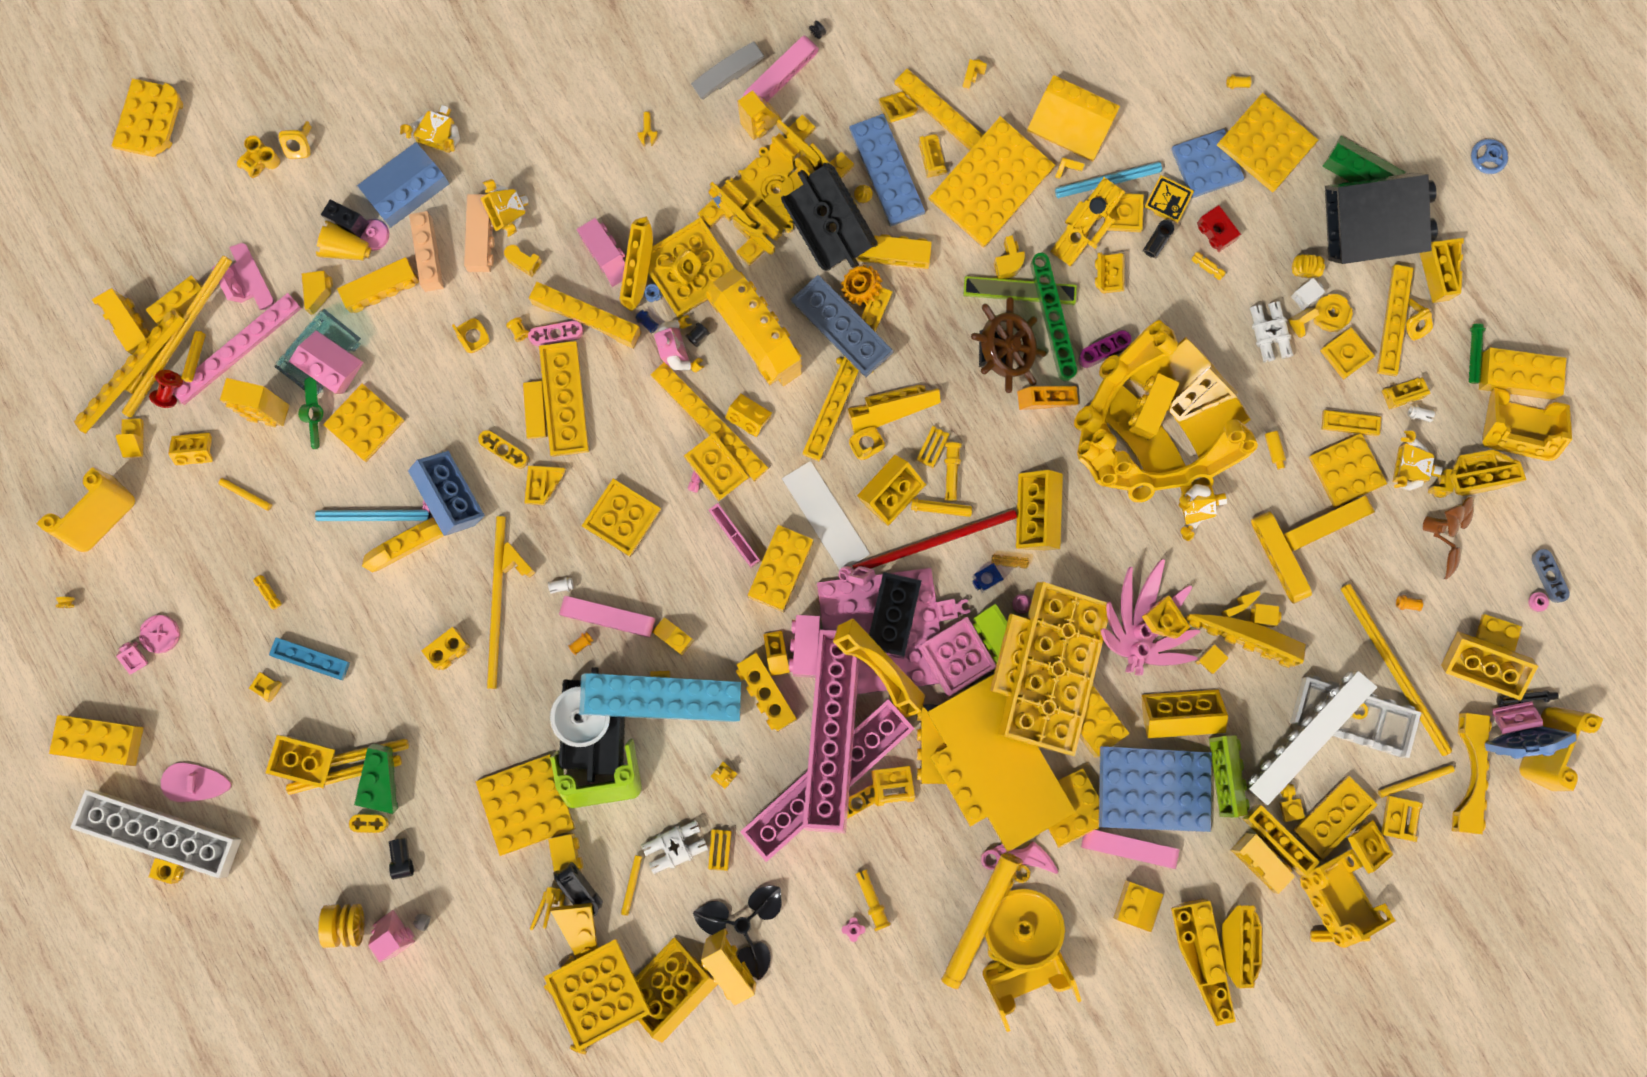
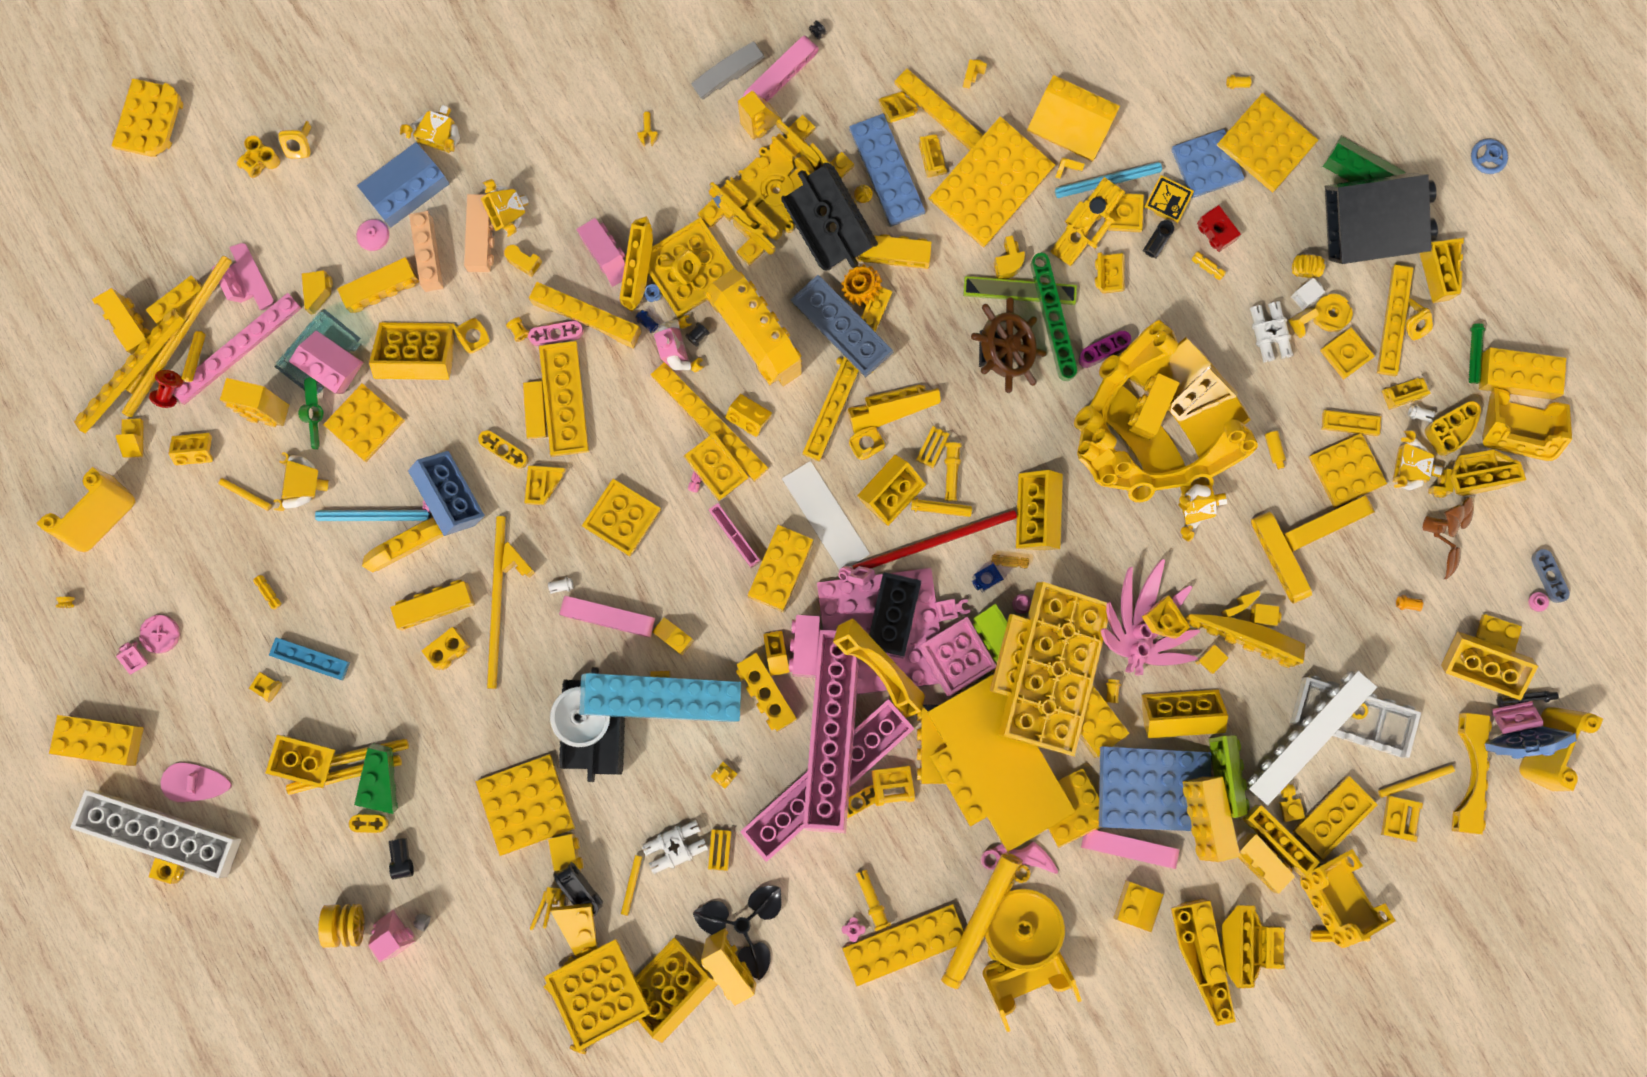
yellow cone [316,220,371,261] -> none
black brick [320,199,369,238] -> none
lime windscreen [550,738,642,808] -> none
light orange pin [568,632,594,656] -> none
light orange slope [1017,386,1079,410] -> none
yellow axle [1341,584,1452,756] -> none
yellow plate [1348,820,1393,874] -> none
none -> yellow torso [273,452,329,511]
none -> yellow slope [369,322,454,380]
none -> yellow brick [390,580,475,631]
none -> yellow plate [842,904,964,987]
none -> yellow pin [1106,679,1121,703]
none -> yellow brick [1182,777,1240,862]
none -> yellow hinge [1262,926,1285,969]
none -> yellow beam [1425,401,1481,456]

